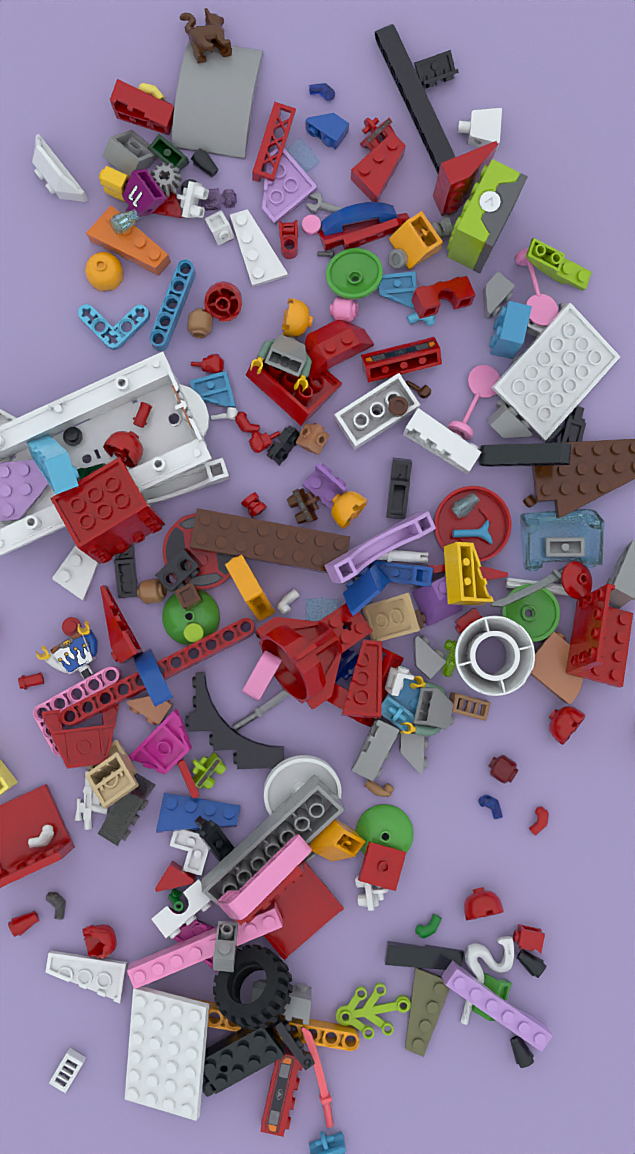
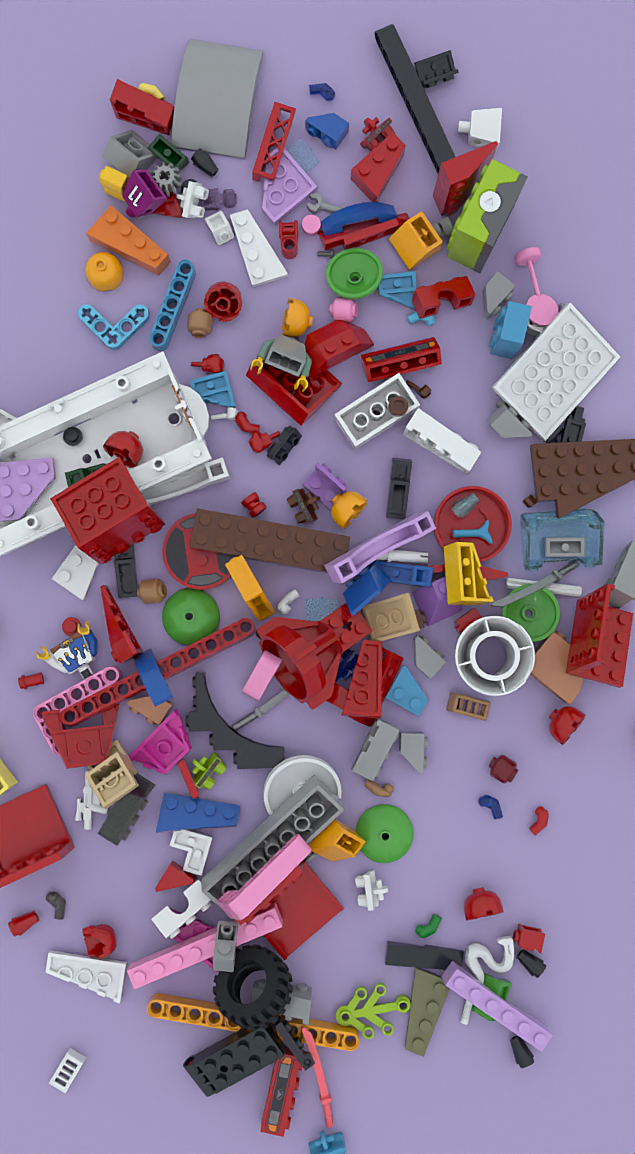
medium azure wedge [26,434,79,494] -> none
white arm [28,825,54,848] -> none
white wedge [32,134,88,202] -> none
clear light blue cone [109,209,140,234] -> none
white plate [125,986,209,1121] -> none
red pin [133,402,153,428] -> none
black brick [155,548,202,592] -> none
green arm [168,888,183,911] -> none
reddish brown brick [174,582,204,611] -> none
reddish brown animal [179,8,232,63] -> none
lime tile [184,622,204,642] -> none
black hinge [195,816,234,862] -> none
nougat brick [296,423,329,455] -> none
red plate [358,841,407,891] -> none
medium azure hips [381,695,415,731] -> none
white bracket [384,666,415,696] -> none
light grey tile [388,249,408,269] -> none
light grey torso [400,676,454,736] -> none
clear neon green arm [442,639,457,677] -> none
bright pink piece [447,365,500,440] -> none
black beam [479,443,571,467] -> none
lime slope [526,238,592,291] -> none
red dish [561,561,593,600] -> none

